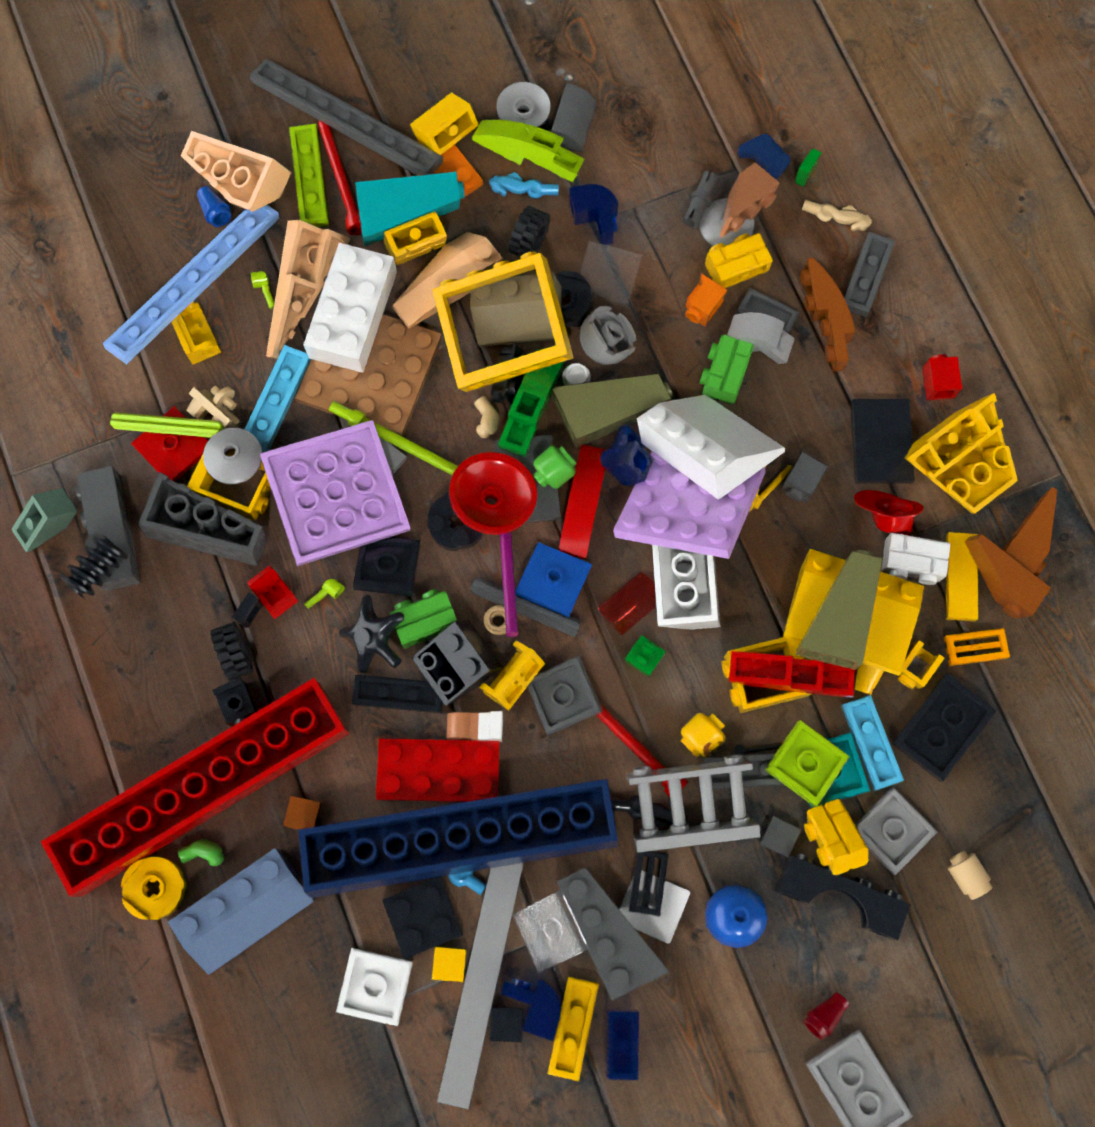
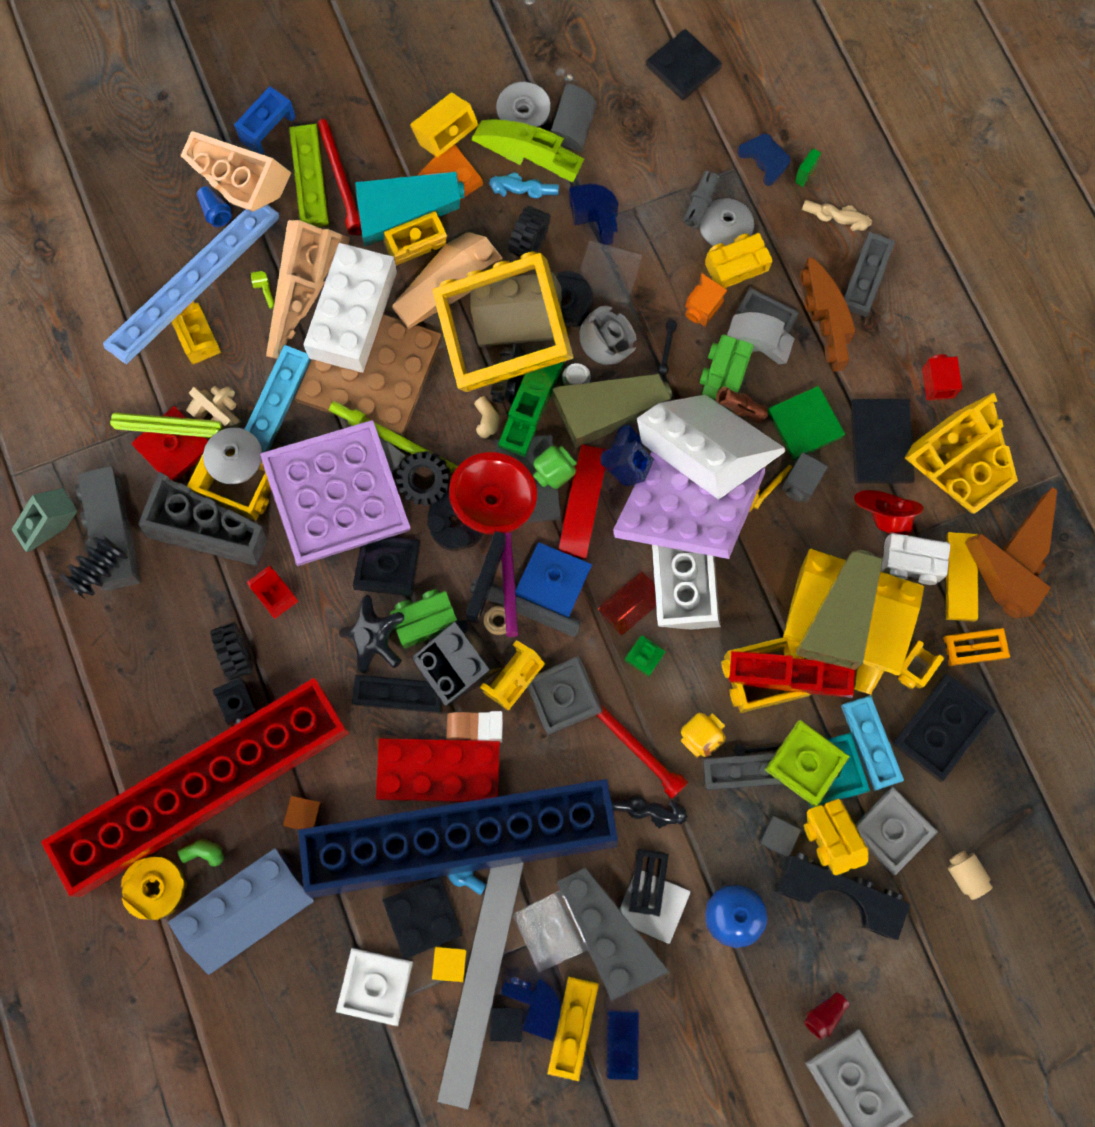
black tile [232,592,263,628] -> none
dark grey tile [250,58,443,176] -> none
lime hand [304,579,345,609] -> none
light grey fence [626,755,760,853] -> none
nougat slope [719,162,780,238] -> none
none -> blue panel [234,86,296,155]
none -> black tyre [396,451,452,505]
none -> black tile [466,531,507,624]
none -> black plate [646,28,722,101]
none -> black hinge [658,320,677,375]
none -> copper pin [716,387,768,423]
none -> green tile [768,386,845,461]

